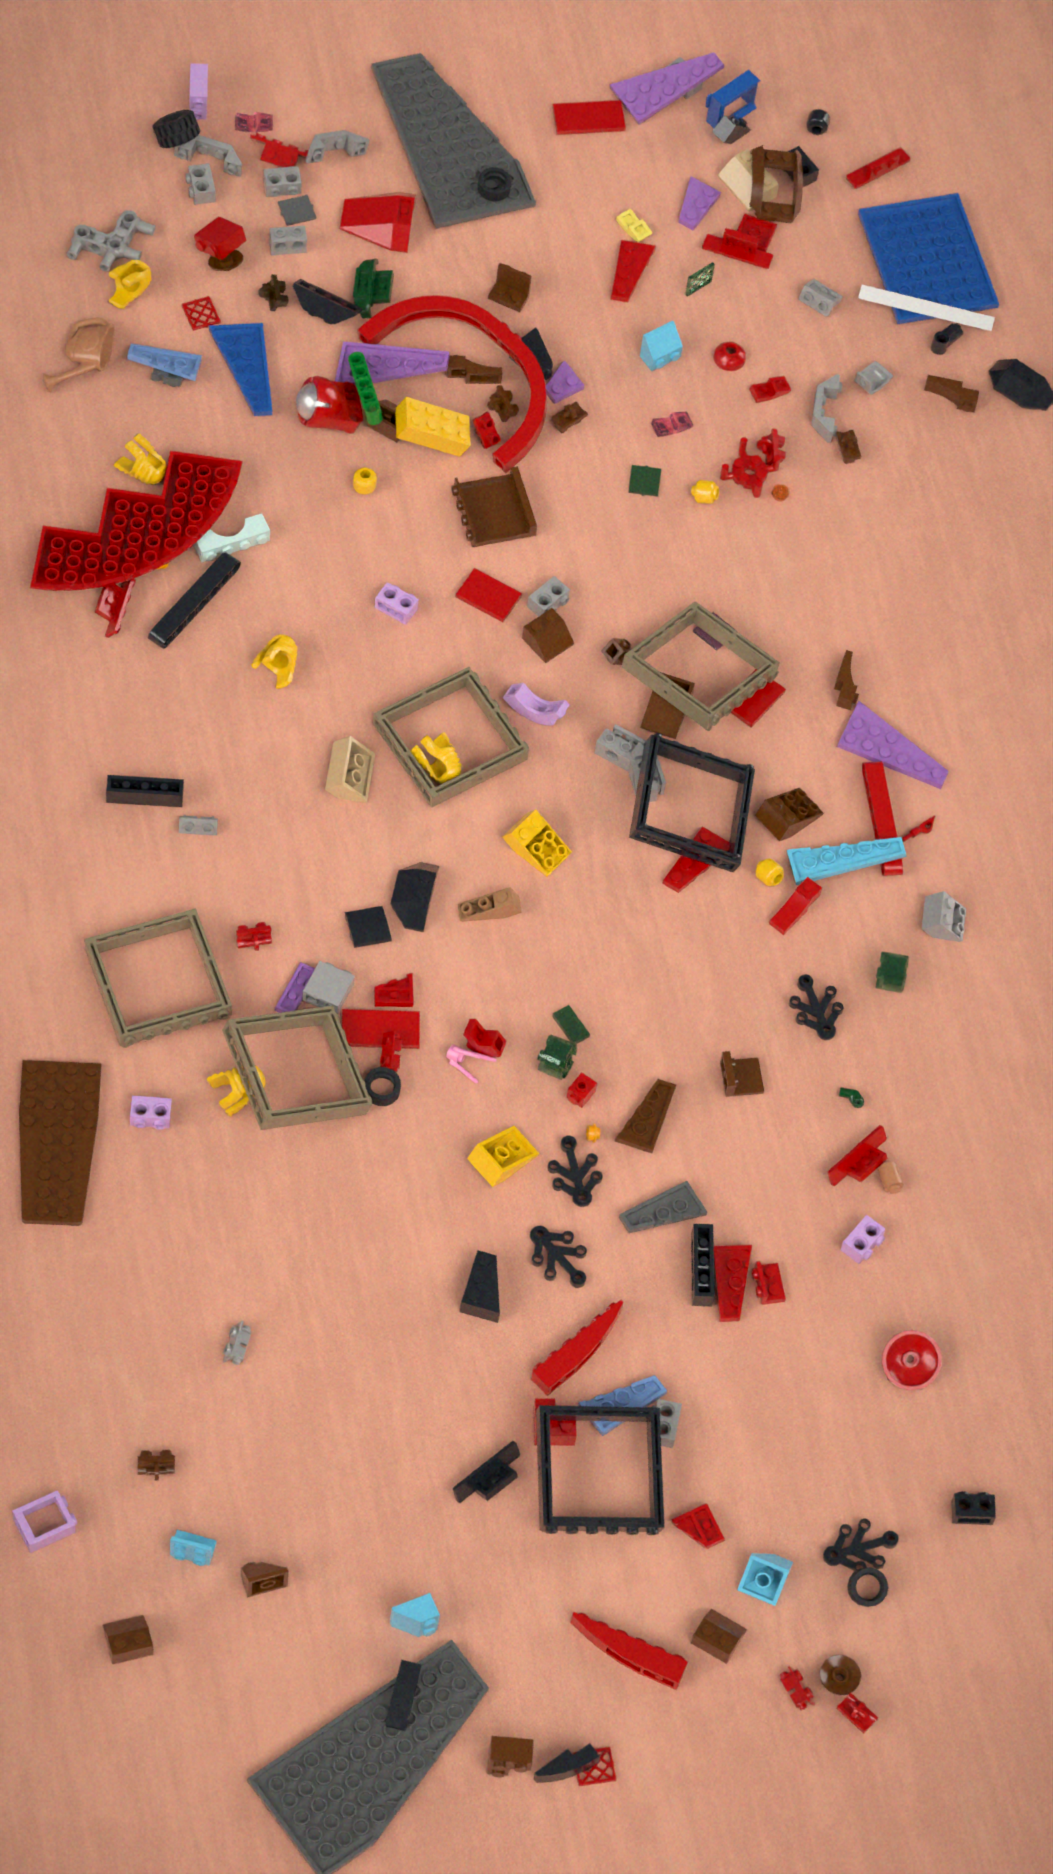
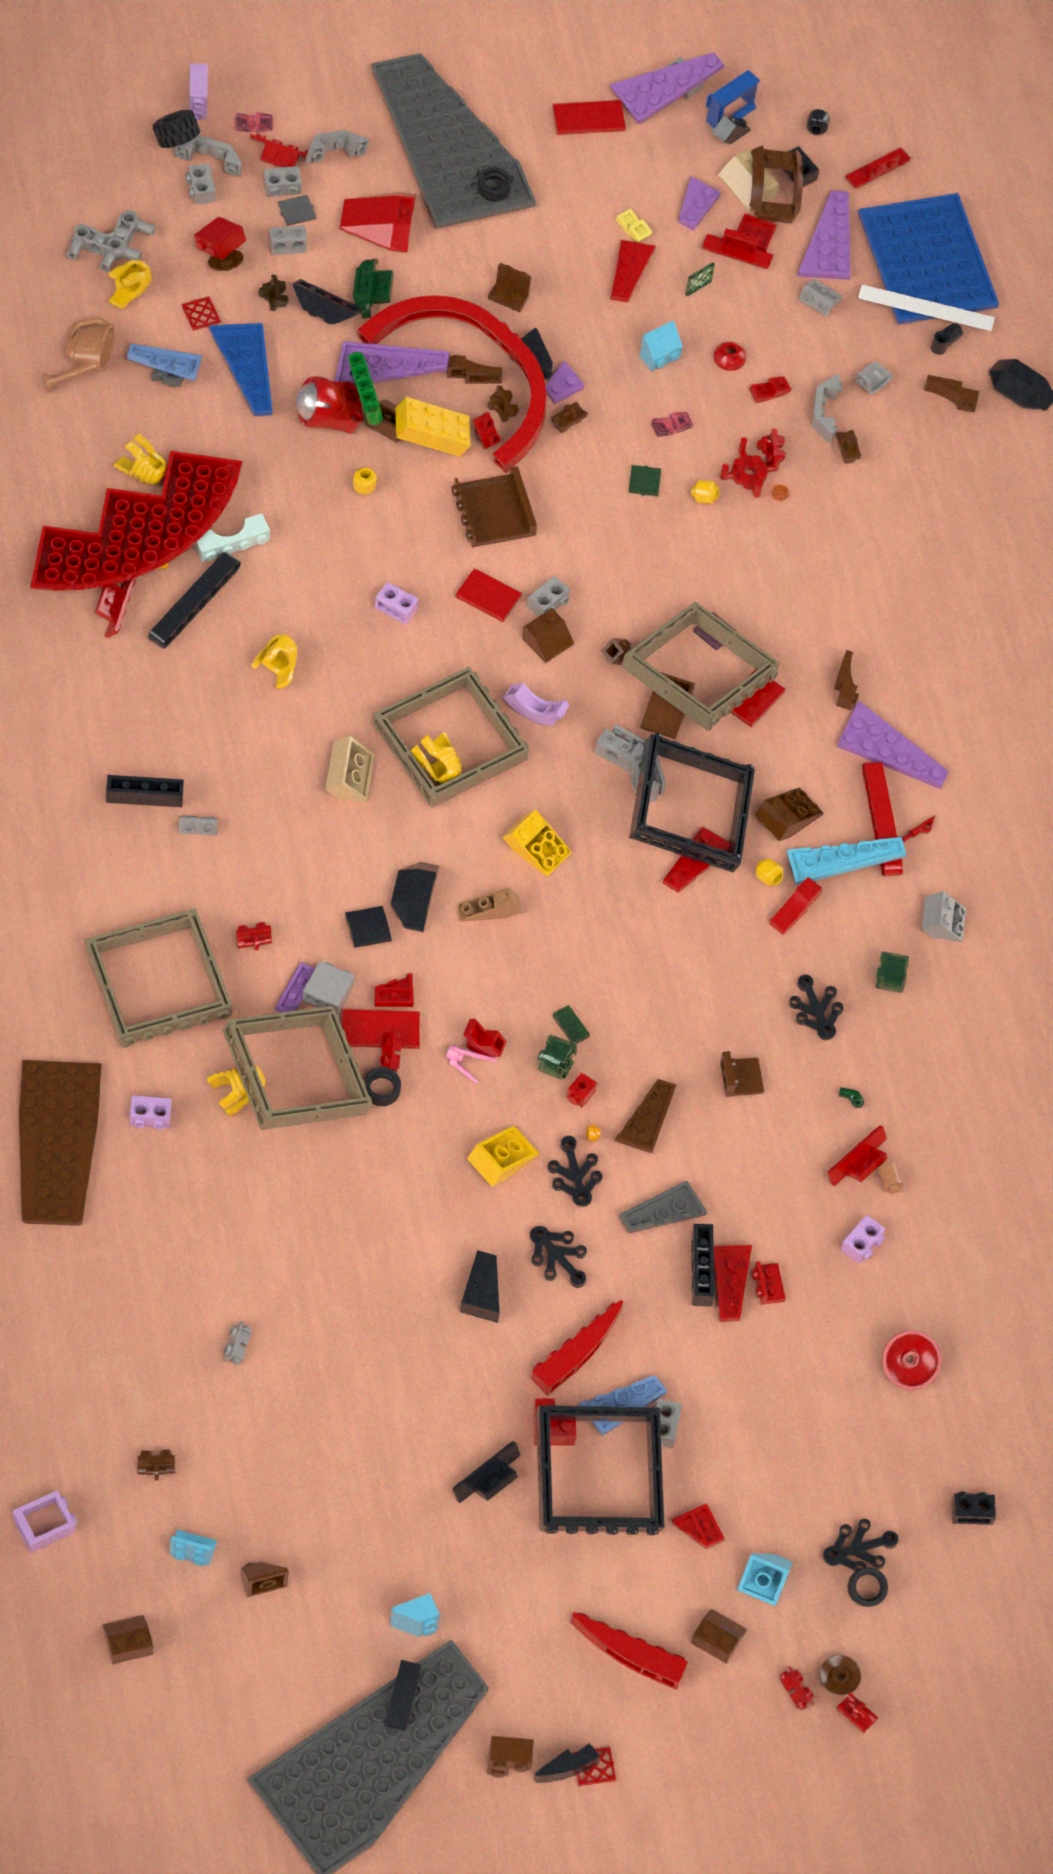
none -> medium lavender wing [797,191,851,280]

